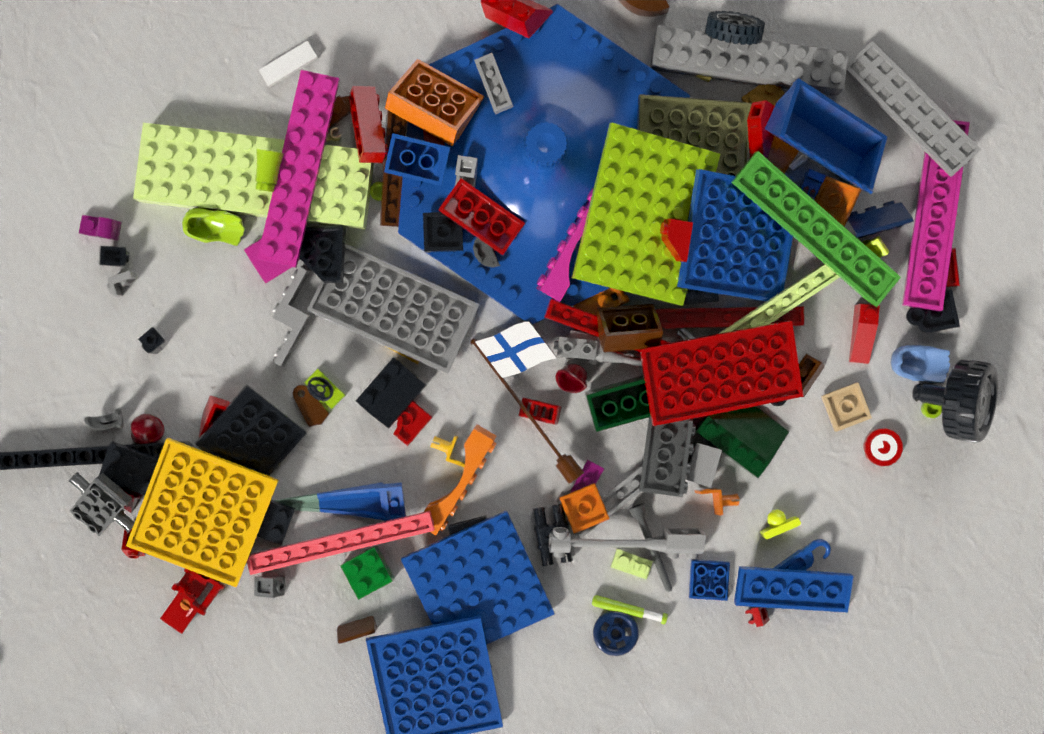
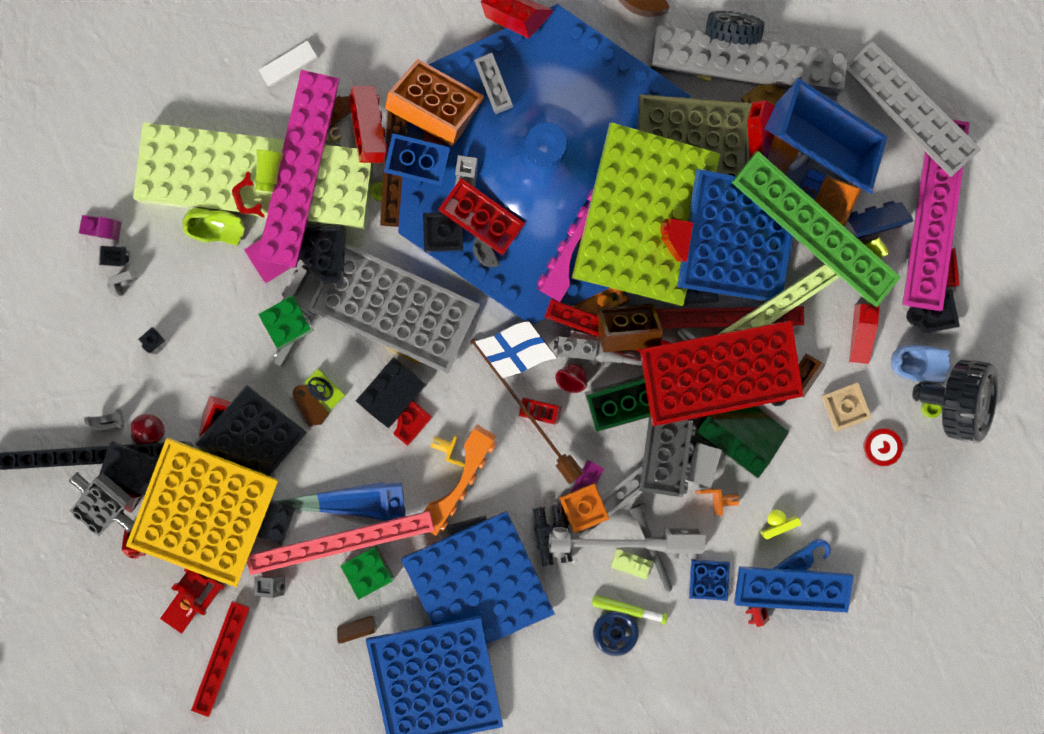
none -> red plate [191,601,251,717]
none -> red helmet [232,171,265,218]
none -> green brick [258,295,315,349]

